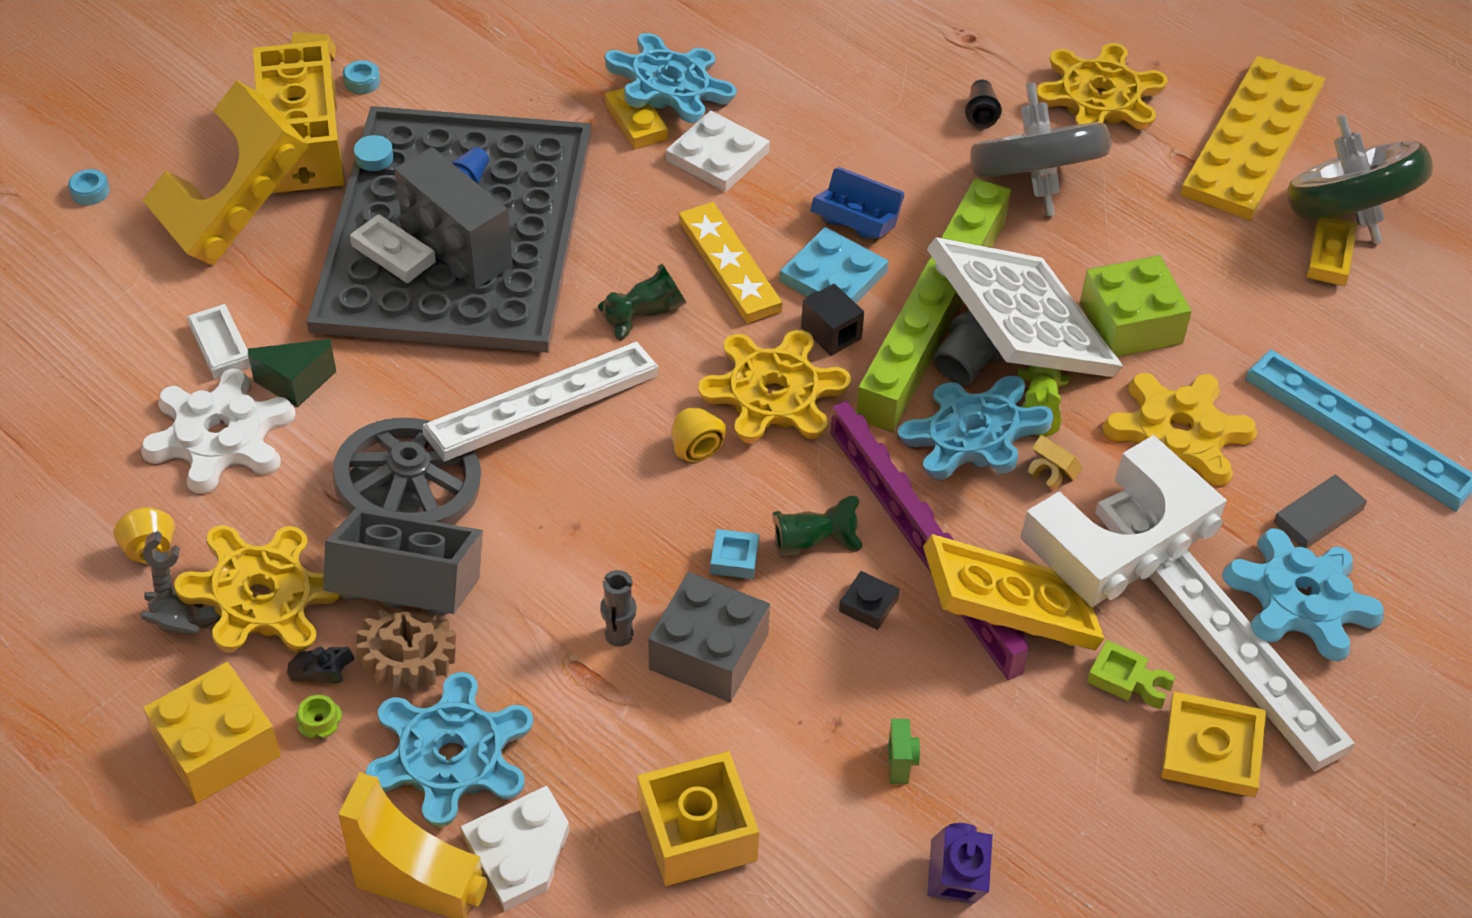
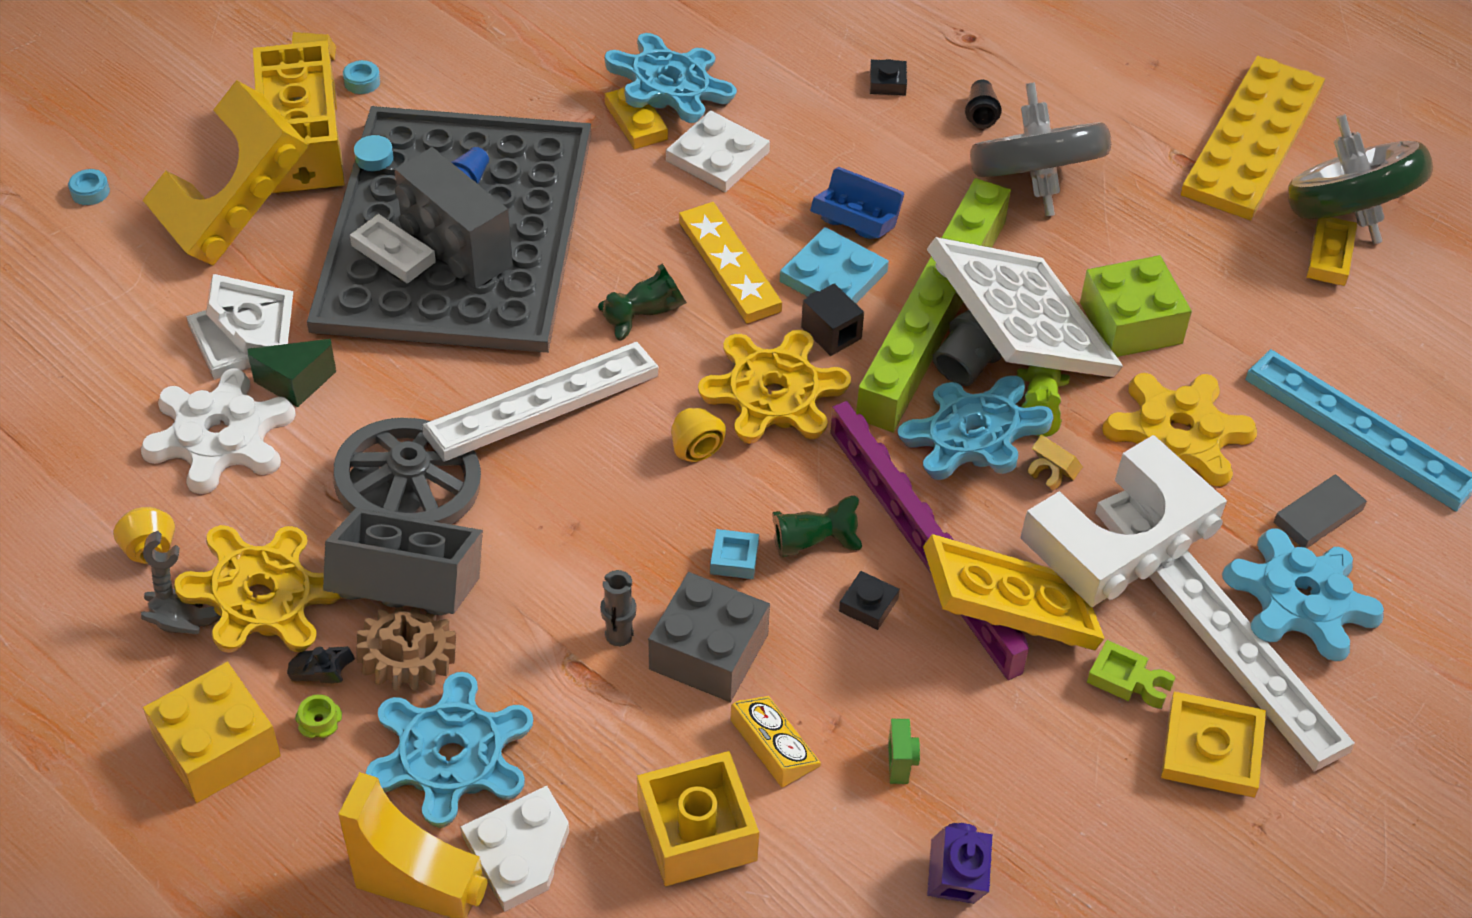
yellow plate [1036,43,1168,130] -> none
none -> white plate [206,274,293,354]
none -> yellow slope [730,696,821,788]
none -> black plate [870,59,907,96]

